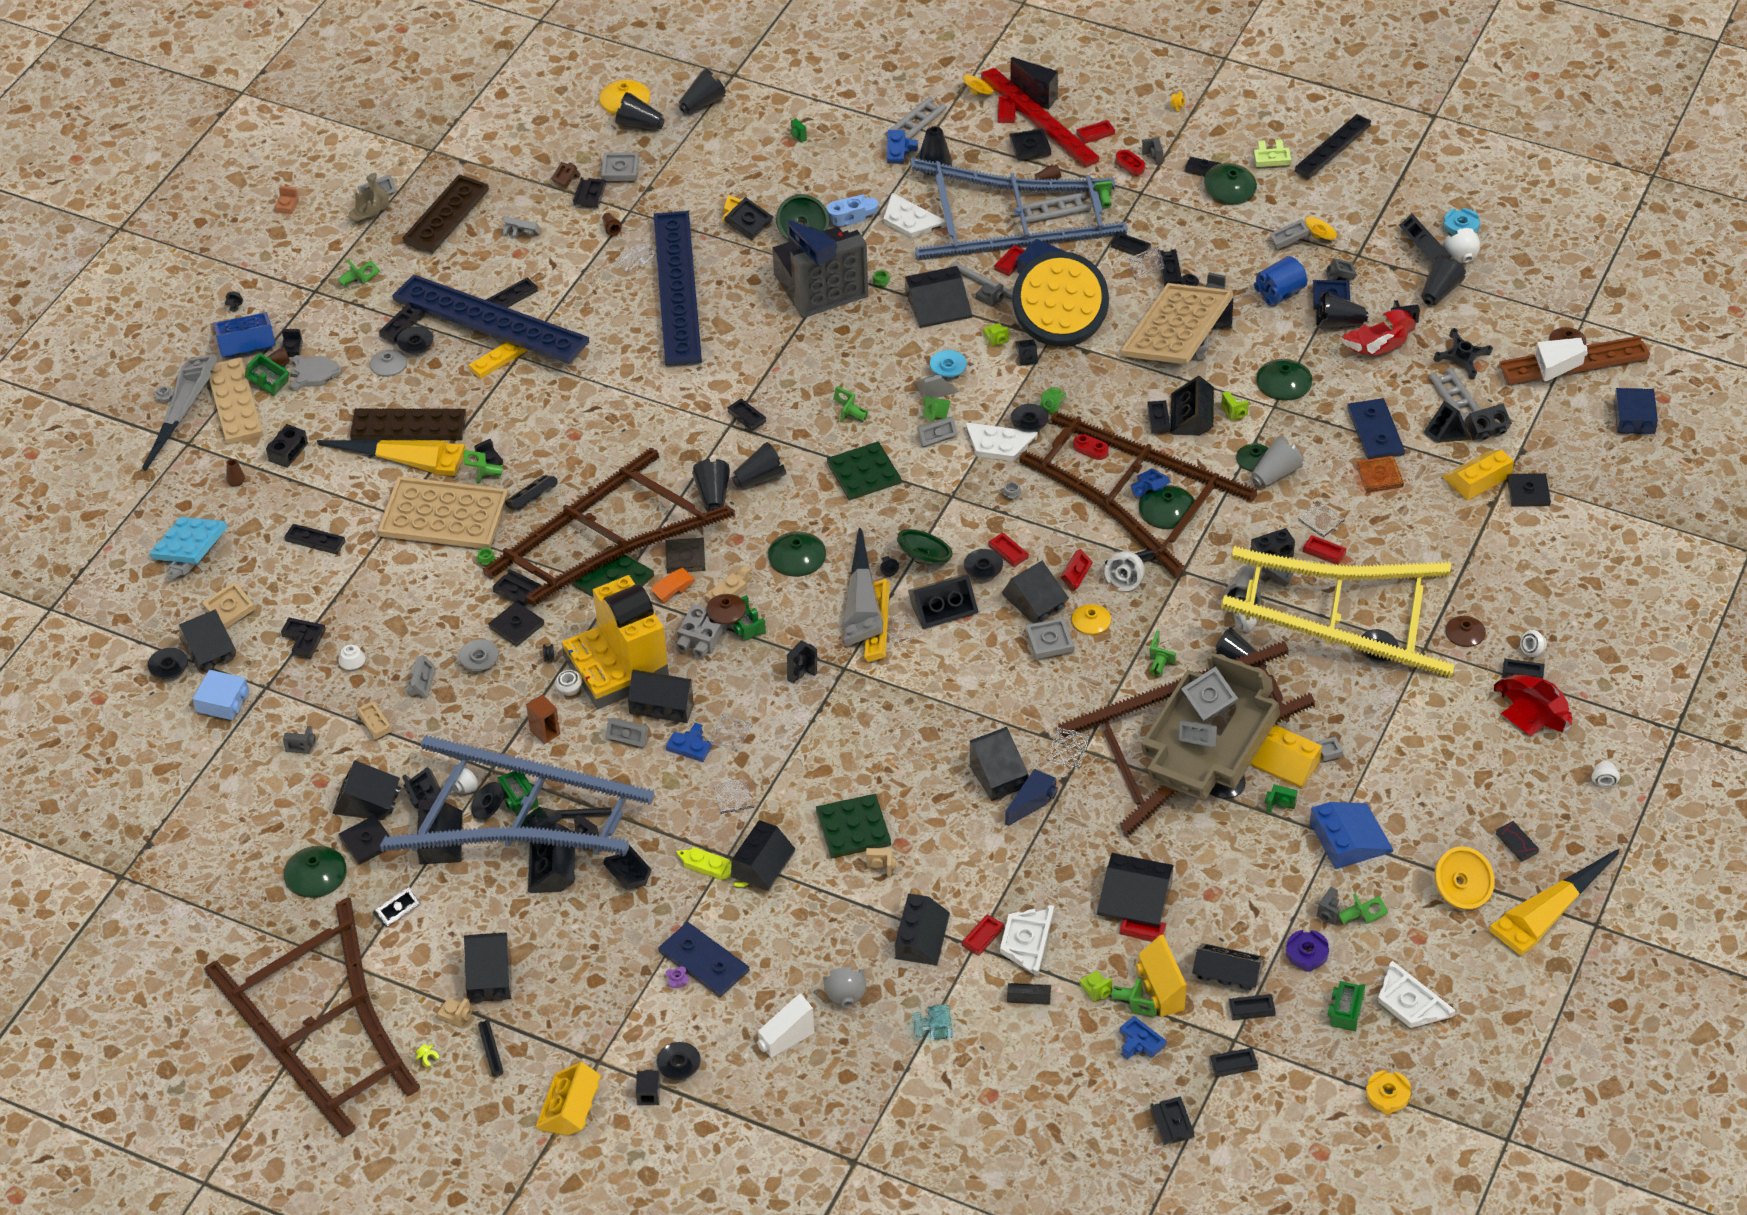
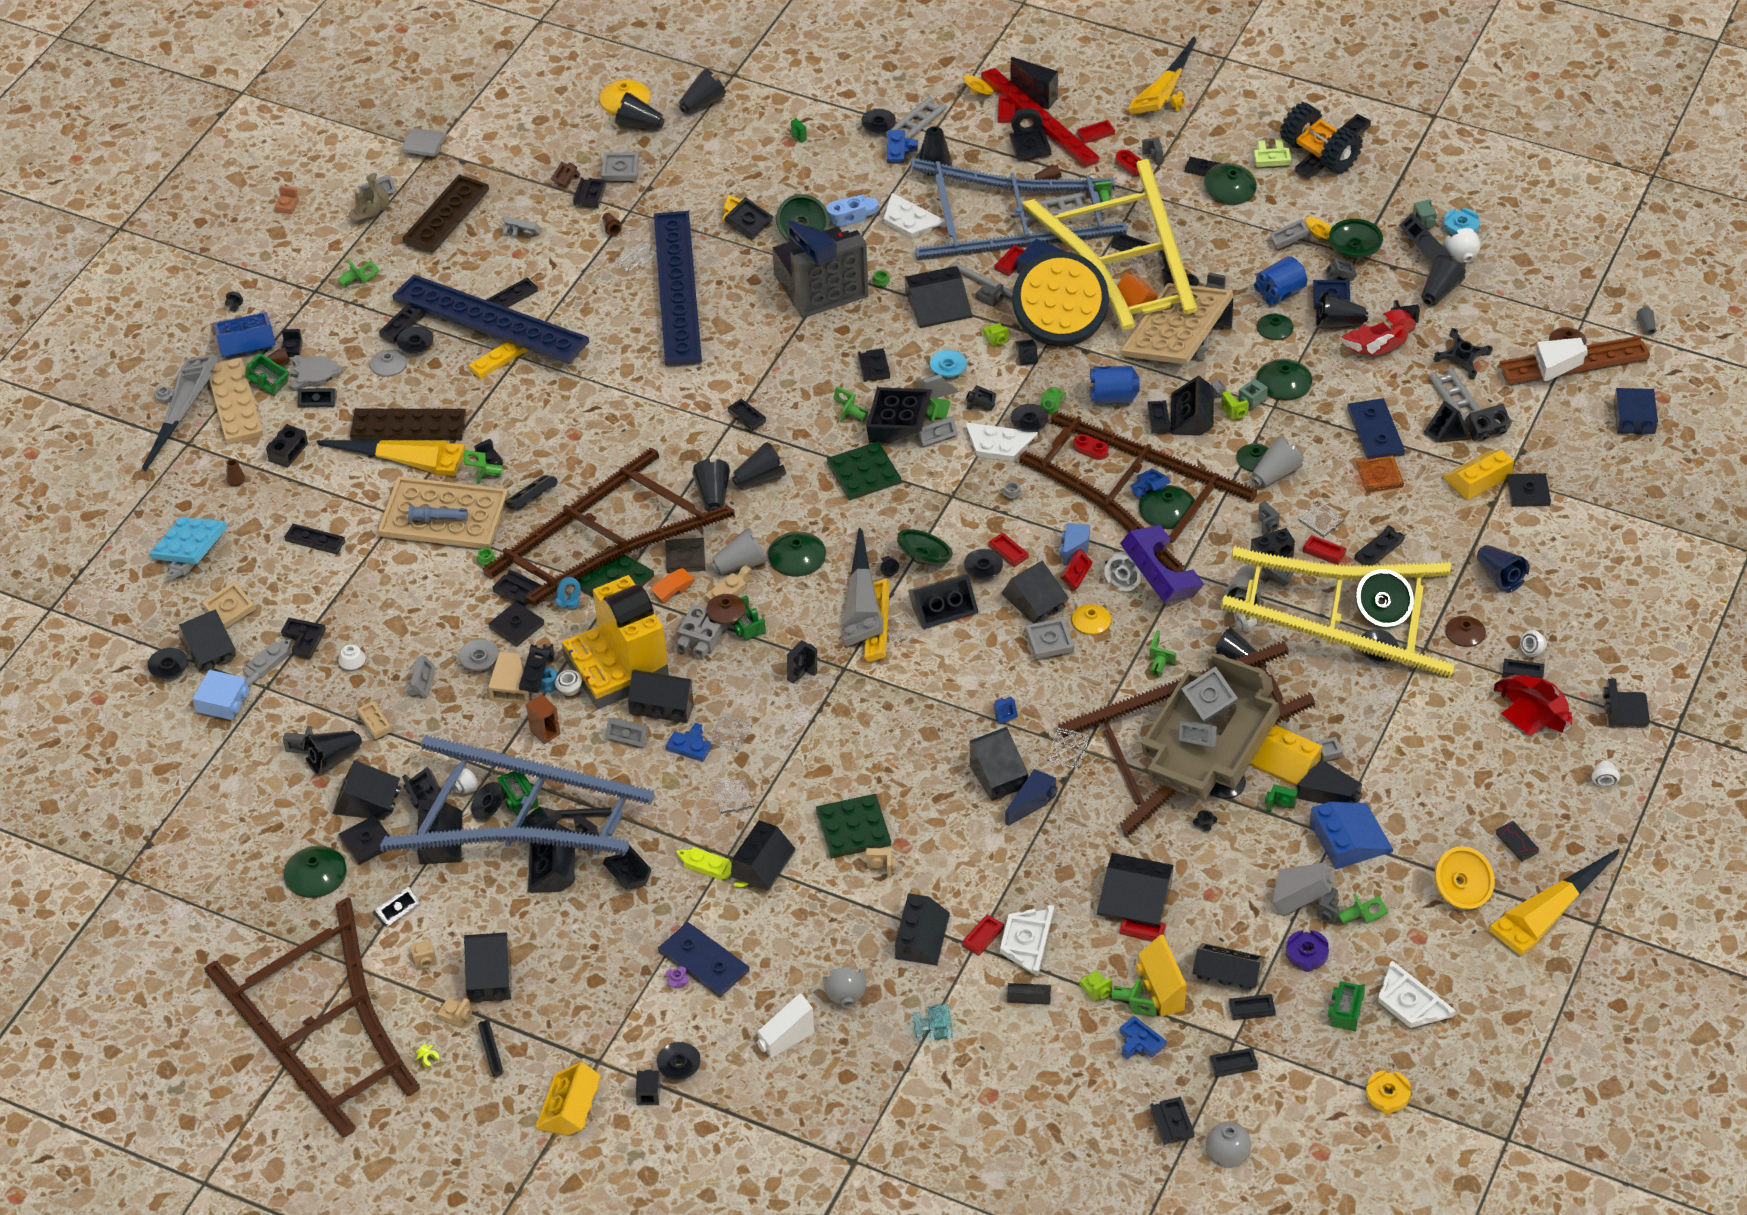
none -> light grey plate [232,639,292,687]
none -> black slope [298,388,337,407]
none -> black cone [303,730,362,774]
none -> light grey slope [402,128,447,157]
none -> sand blue pin [408,505,468,522]
none -> tan bracket [410,940,437,970]
none -> tan slope [488,652,530,704]
none -> black plate [519,644,551,694]
none -> dark azure wheel [540,667,557,693]
none -> dark azure piece [555,577,581,609]
none -> light grey cone [711,528,767,575]
none -> black plate [858,348,890,382]
none -> black dish [861,109,896,133]
none -> black slope [866,387,932,443]
none -> black bracket [966,385,996,411]
none -> blue tile [993,696,1018,724]
none -> black tyre [1011,108,1043,133]
none -> light yellow piece [1022,159,1197,330]
none -> medium blue slope [1060,523,1090,565]
none -> blue cylinder [1090,366,1140,403]
none -> orange slope [1117,272,1159,315]
none -> dark purple arch [1120,525,1204,603]
none -> yellow plate [1128,36,1196,114]
none -> black plate [1193,810,1217,831]
none -> light grey cylinder [1206,1121,1251,1168]
none -> light grey plate [1211,379,1227,396]
none -> sand green brick [1238,379,1268,409]
none -> dark green dish [1257,313,1294,340]
none -> dark grey bracket [1258,501,1280,535]
none -> light grey slope [1272,862,1335,916]
none -> black plate [1280,102,1363,174]
none -> black slope [1297,759,1362,804]
none -> dark green dish [1329,219,1383,258]
none -> black plate [1354,525,1405,567]
none -> dark green dish [1355,569,1414,628]
none -> sand green brick [1413,199,1437,229]
none -> dark blue cone [1477,545,1530,592]
none -> black bracket [1602,679,1650,726]
none -> dark grey cone [1636,307,1657,335]

